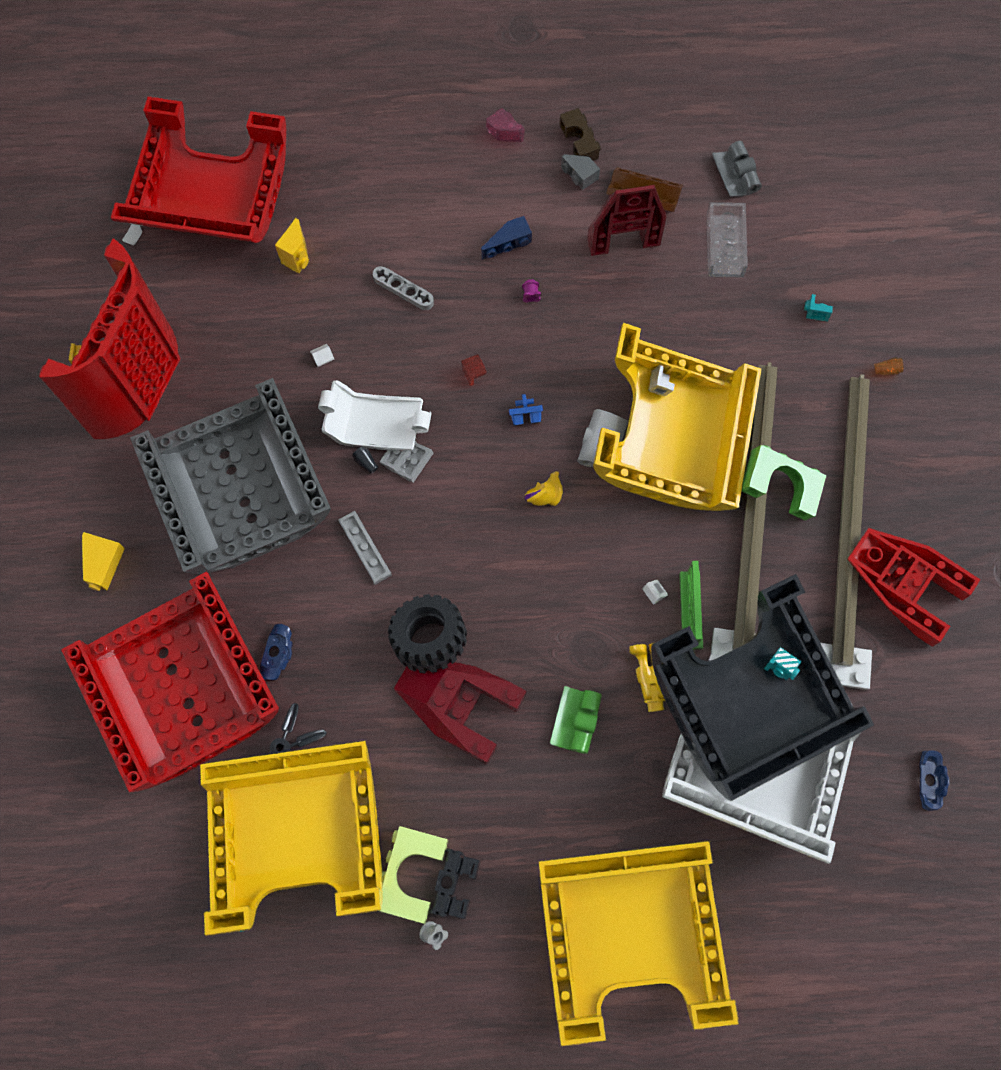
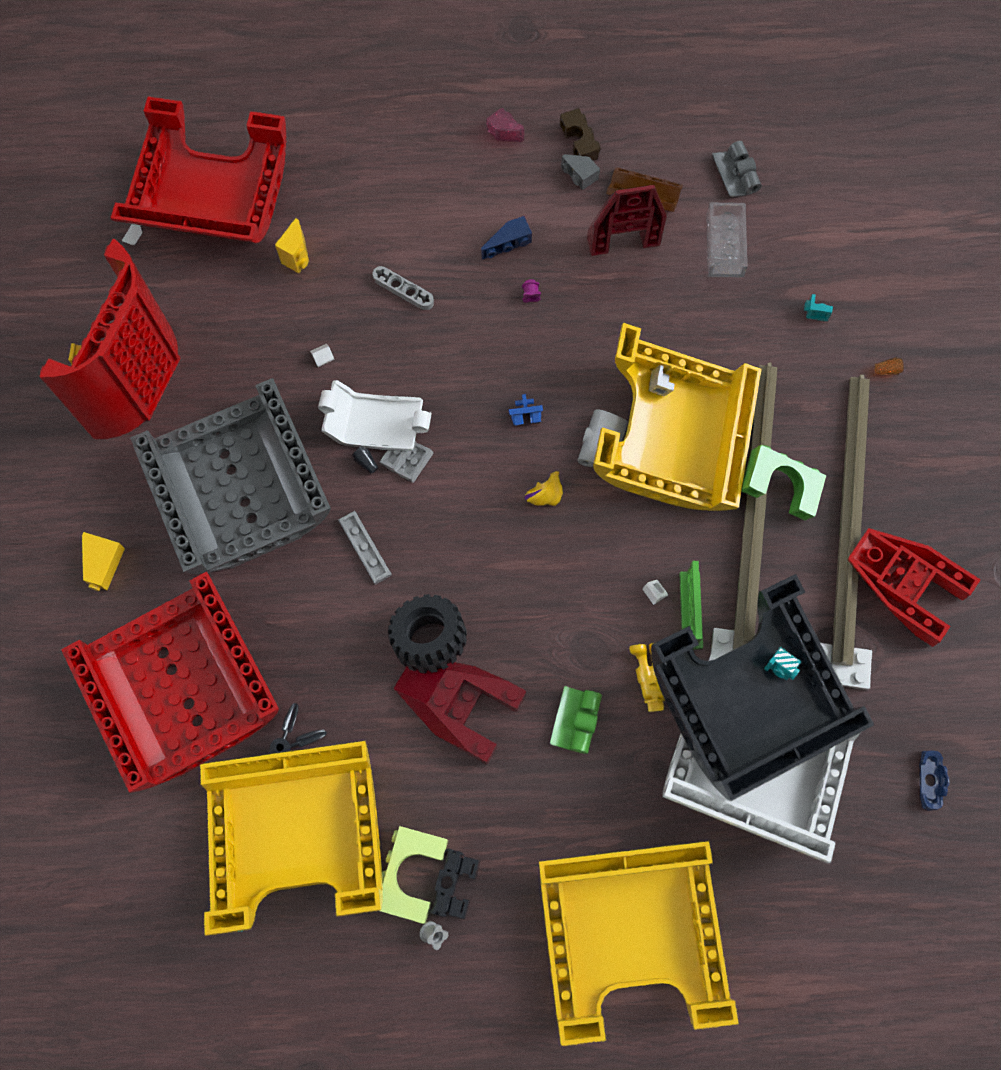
dark blue piece [260,624,292,681] -> none
clear red panel [461,354,487,386] -> none

